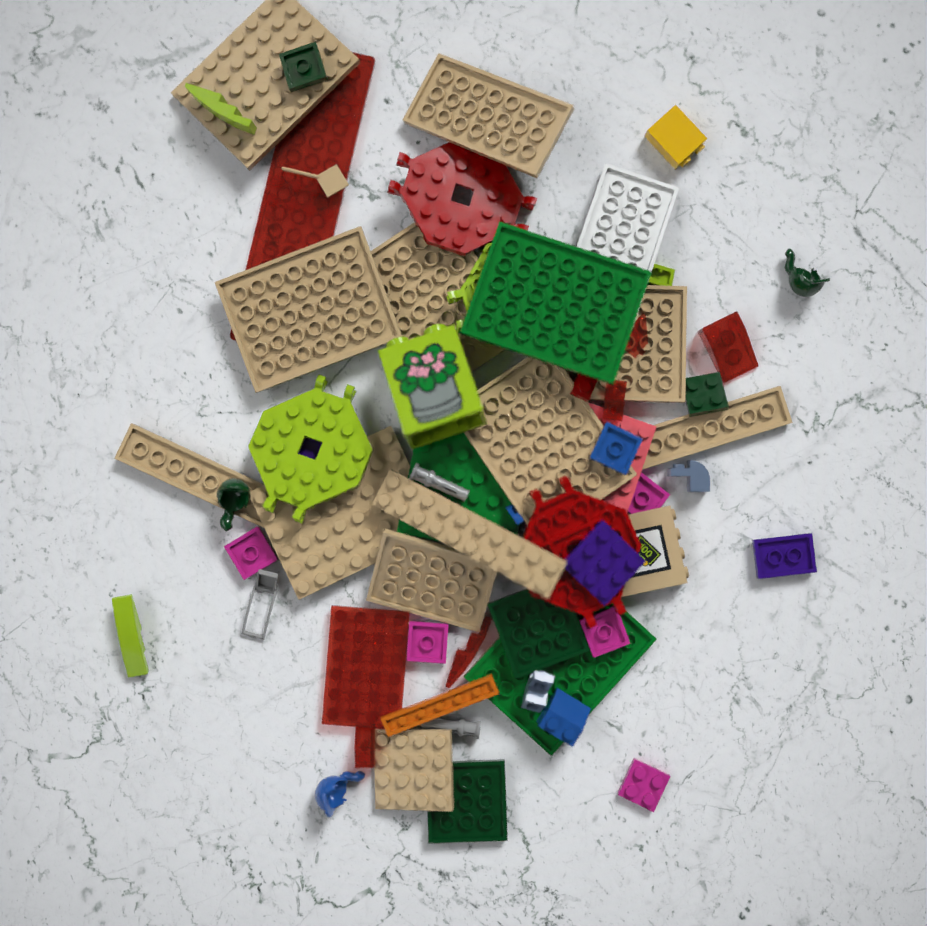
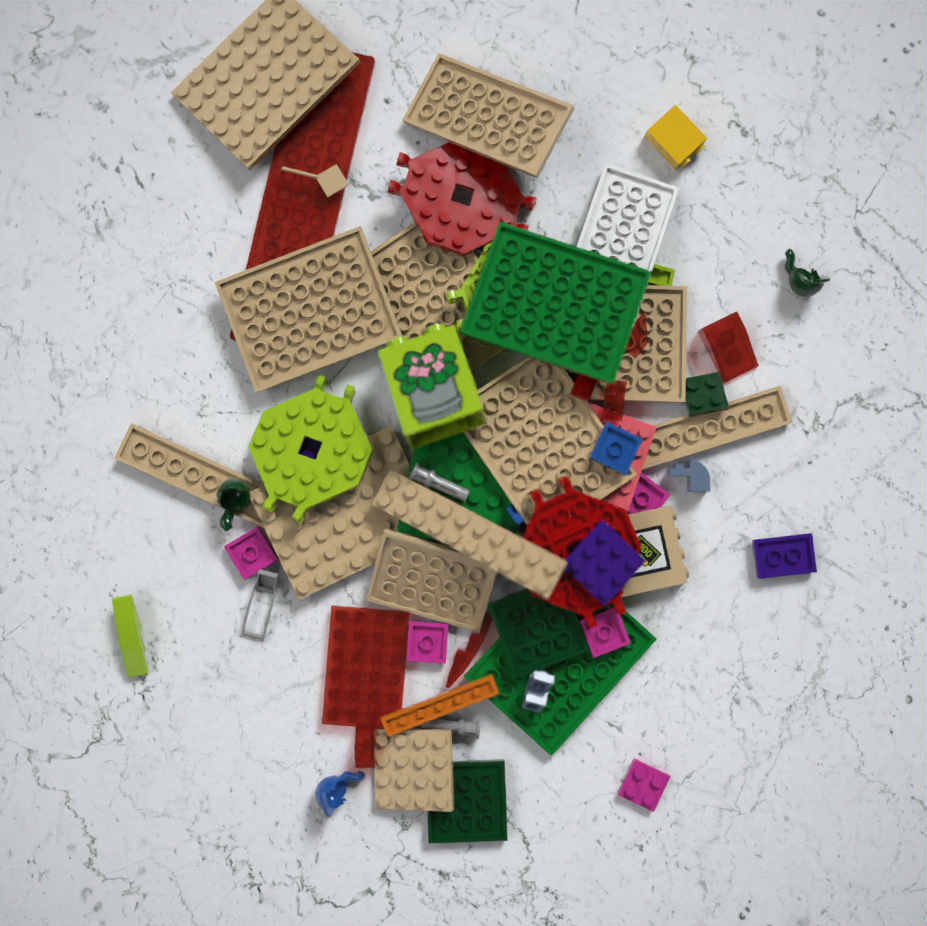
lime slope [185,83,257,135] -> none
dark green plate [279,41,328,92] -> none
blue slope [536,688,591,747] -> none

